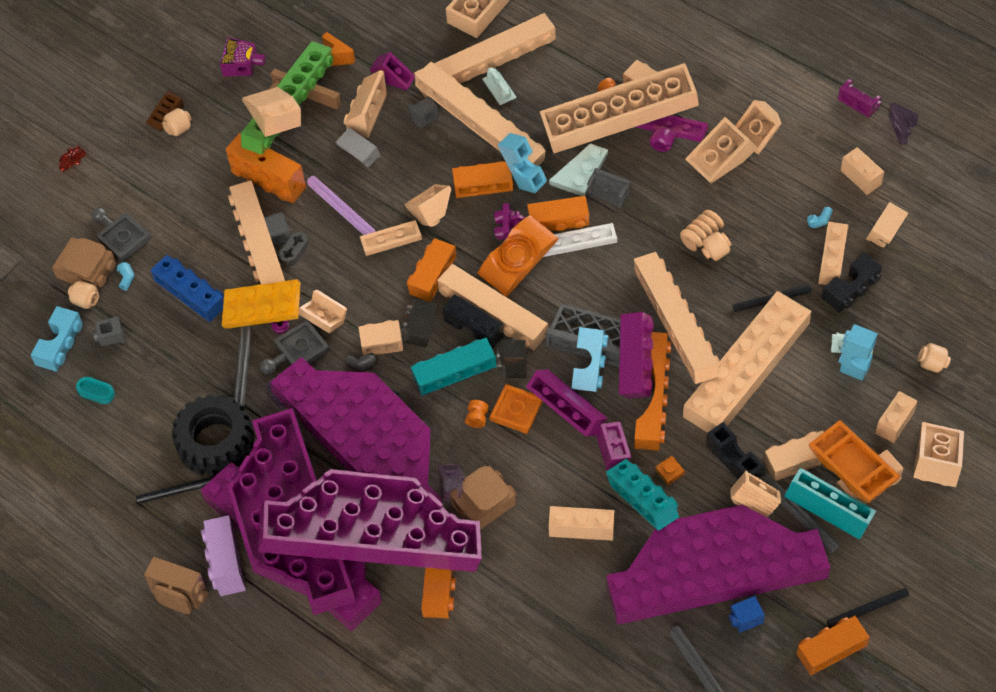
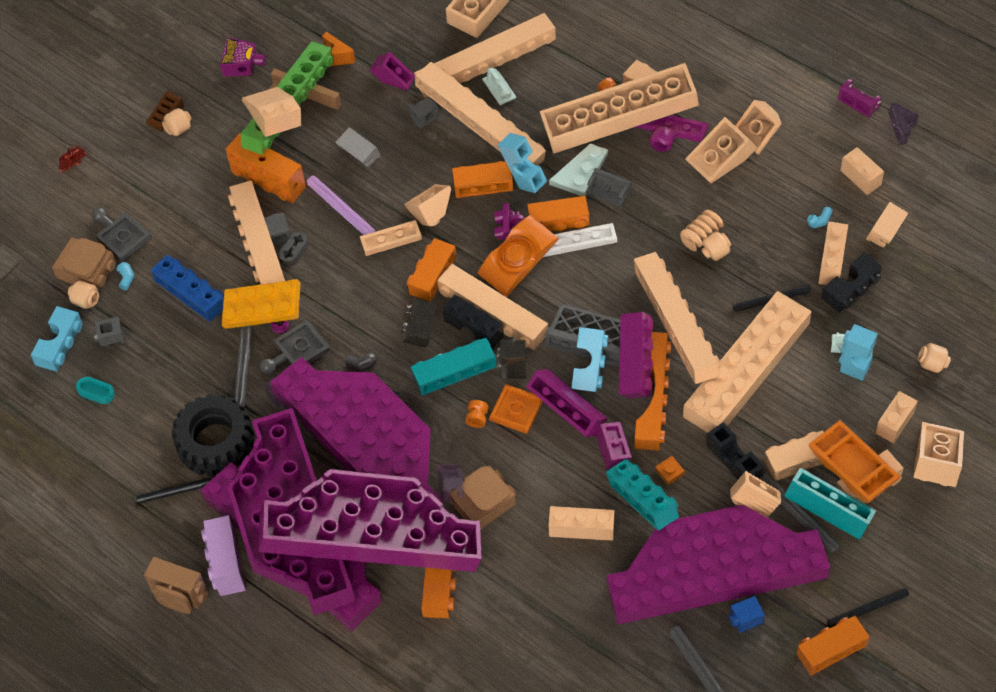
light nougat bracket [299,290,347,333] -> none
light nougat slope [344,70,387,138] -> none
light nougat brick [359,320,403,356] -> none

